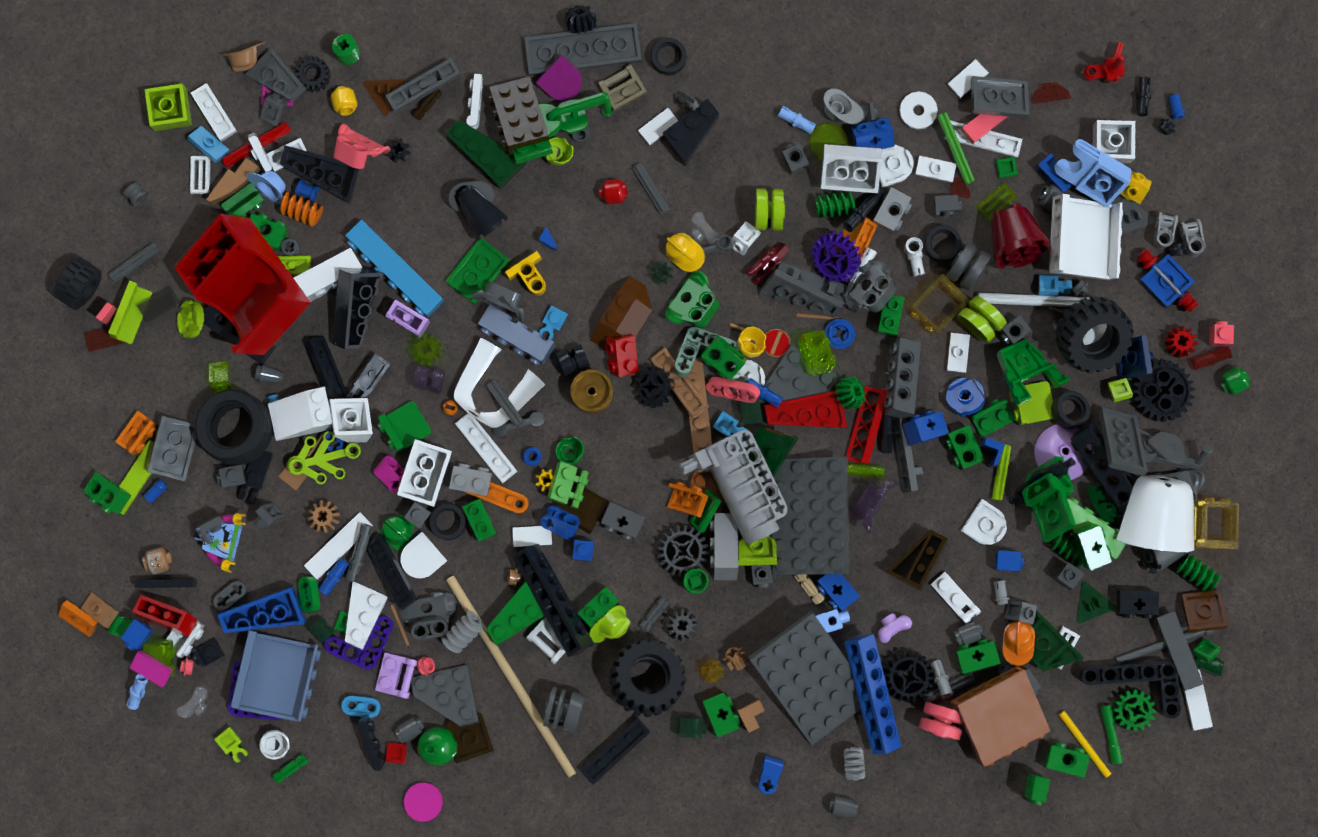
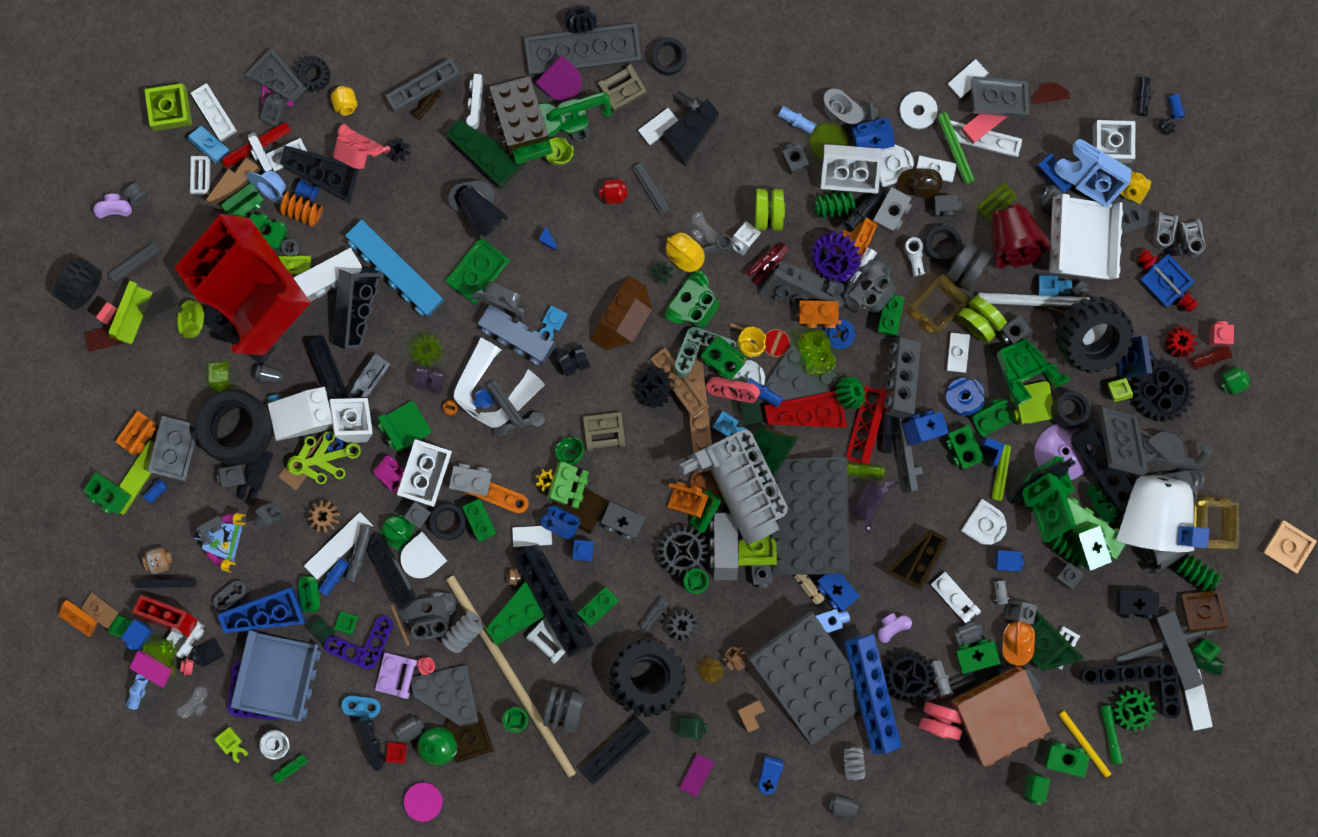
medium nougat piece [222,42,266,72] -> none
green piece [332,33,360,65] -> none
white wing [345,582,388,650] -> none
reddish brown piece [364,79,405,116] -> none
lavender brick [386,300,430,338] -> none
white tile [455,413,518,483] -> none
yellow tile [505,251,546,296] -> none
blue plate [523,447,542,466] -> none
pearl gold wheel [571,370,613,414] -> none
lime piece [589,605,631,643] -> none
red bracket [605,334,639,377] -> none
green brick [702,692,741,738] -> none
clear red tile [951,177,970,199] -> none
green tile [996,157,1018,179] -> none
dark green piece [1077,581,1116,623] -> none
red piece [1083,42,1125,84] -> none
none -> lavender piece [94,194,132,218]
none -> blue tile [473,388,493,409]
none -> green wheel [502,707,529,733]
none -> dark tan plate [583,412,626,451]
none -> magenta tile [680,753,714,797]
none -> orange bracket [799,301,841,328]
none -> dark brown piece [897,168,943,199]
none -> blue brick [1177,526,1209,548]
none -> light nougat plate [1262,520,1317,574]

